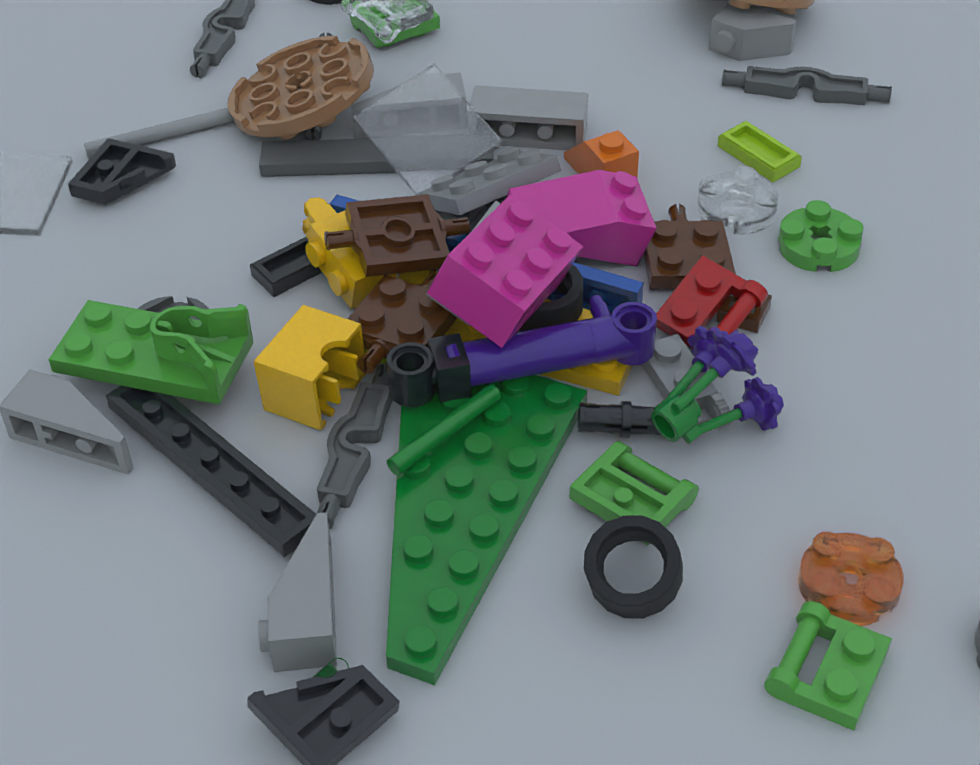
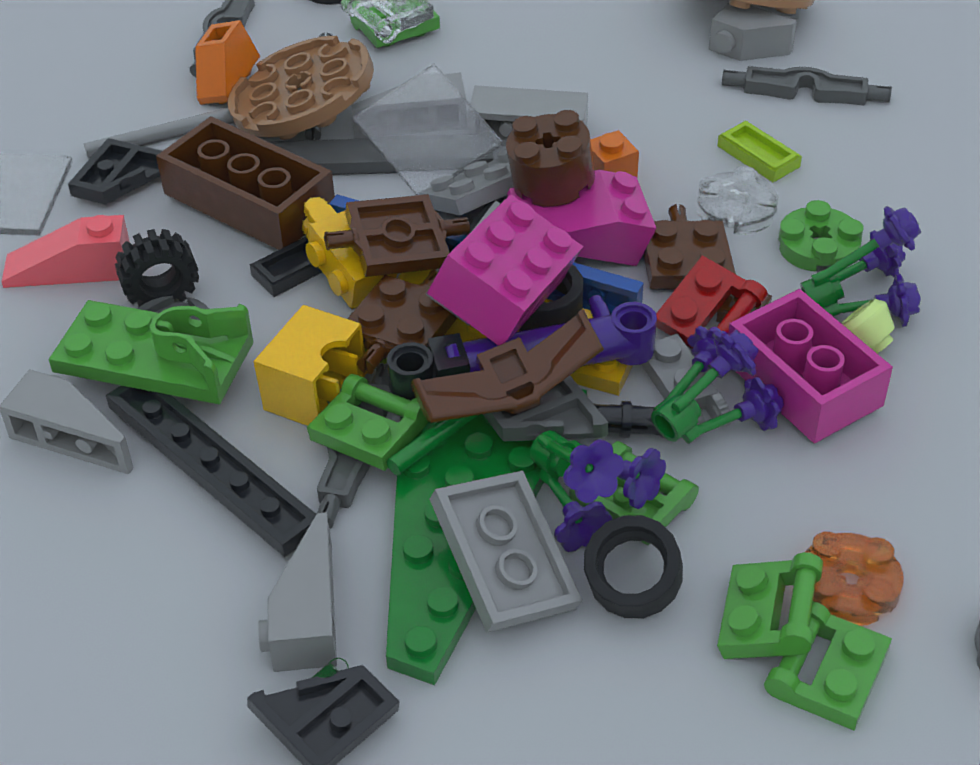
none -> coral slope [1,215,130,288]
none -> black tyre [115,229,199,307]
none -> reddish brown brick [156,116,335,250]
none -> orange slope [195,20,260,105]
none -> bright green plate [307,374,429,471]
none -> reddish brown plate [411,309,604,423]
none -> light grey plate [430,471,583,633]
none -> dark grey wing [483,376,608,441]
none -> reddish brown brick [506,110,595,207]
none -> dark purple plant [530,430,666,552]
none -> bright green plate [717,552,823,659]
none -> dark pink brick [728,288,893,444]
none -> dark purple plant [800,206,921,327]
none -> yellowish green cone [841,299,895,354]

